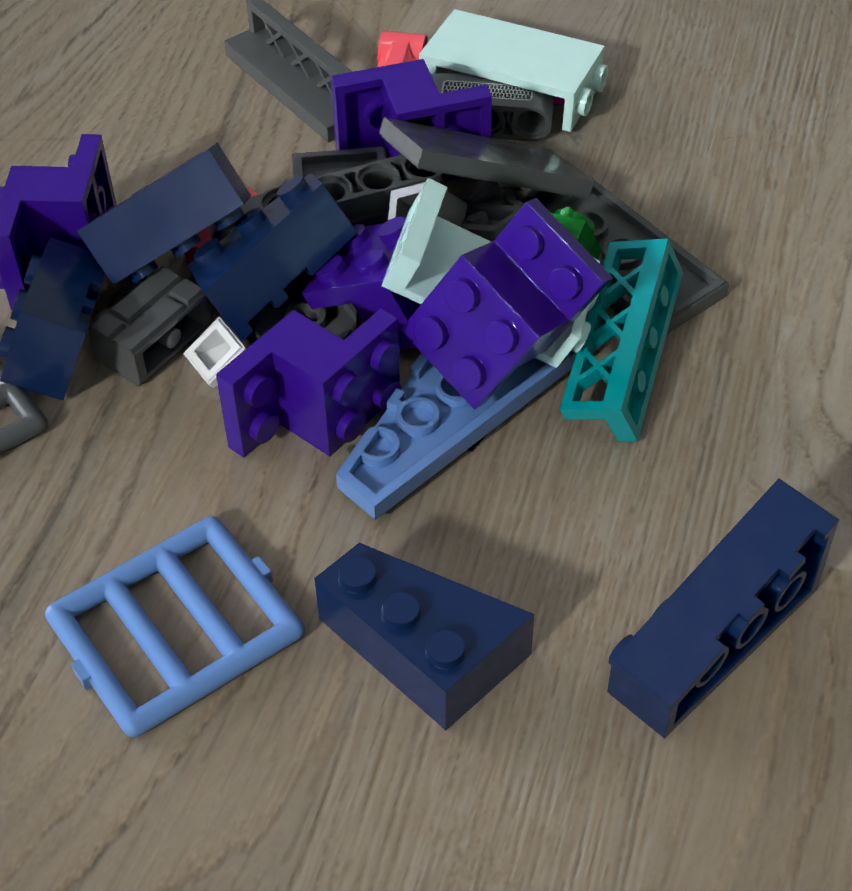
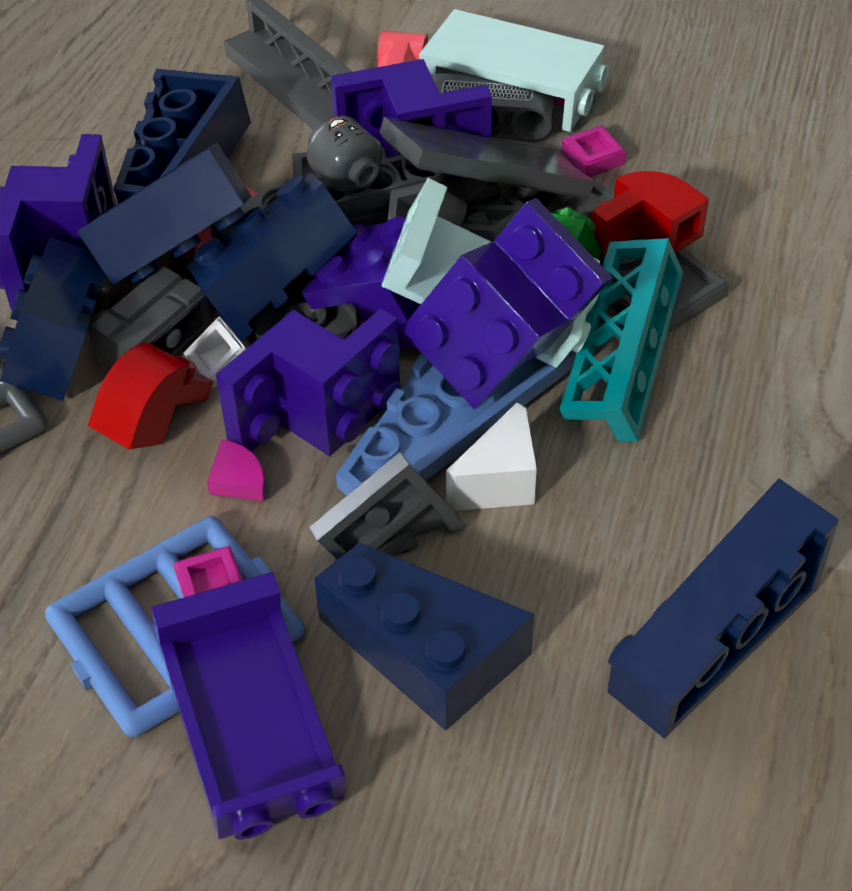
none -> red brick [88,342,214,450]
none -> dark blue wedge [113,69,251,204]
none -> dark purple panel [151,572,346,840]
none -> dark pink tile [173,546,243,597]
none -> dark pink tile [207,439,265,501]
none -> dark grey head [306,116,382,193]
none -> dark grey wing [309,452,466,560]
none -> white slope [446,403,537,511]
none -> dark pink tile [561,125,626,177]
none -> red brick [591,171,709,259]

